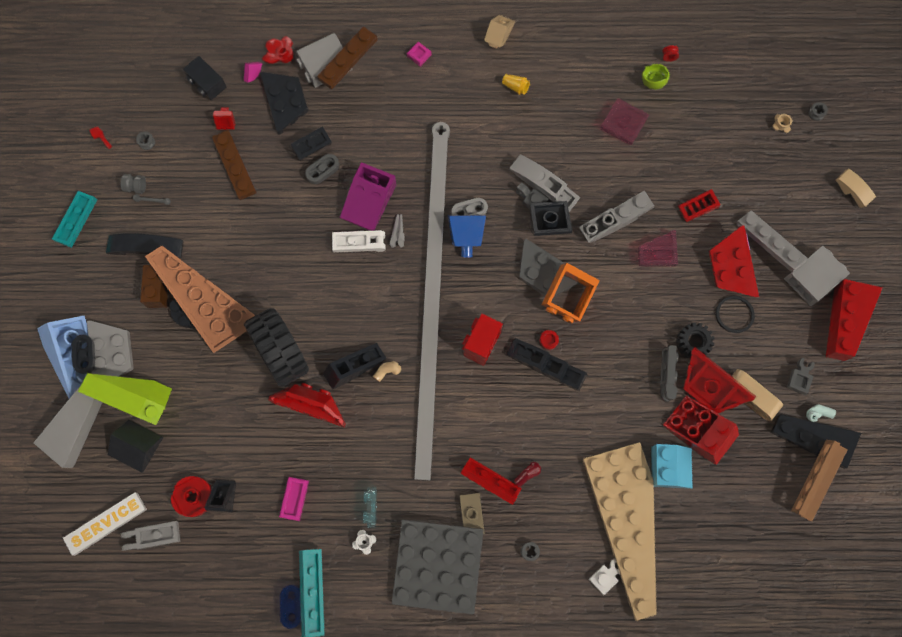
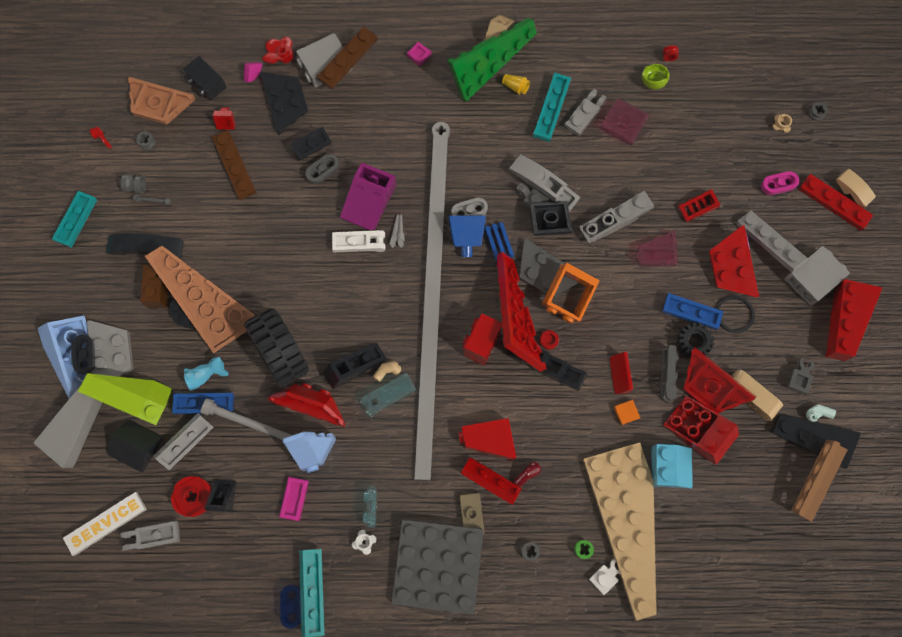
none -> nougat wing [128,77,195,125]
none -> light grey plate [154,413,214,470]
none -> blue plate [172,393,234,414]
none -> medium azure animal [184,357,229,390]
none -> light grey piece [200,398,293,440]
none -> light blue wedge [283,432,336,473]
none -> clear light blue plate [359,373,417,417]
none -> green wing [447,18,537,102]
none -> red slope [458,418,517,460]
none -> blue tile [485,222,514,262]
none -> red wing [497,252,547,372]
none -> teal plate [533,73,571,142]
none -> light grey hinge [564,89,606,137]
none -> bright green bush [574,540,594,559]
none -> red slope [609,352,633,395]
none -> orange tile [614,400,640,426]
none -> blue plate [662,293,724,331]
none -> dark pink plate [761,171,799,195]
none -> red plate [798,173,874,231]

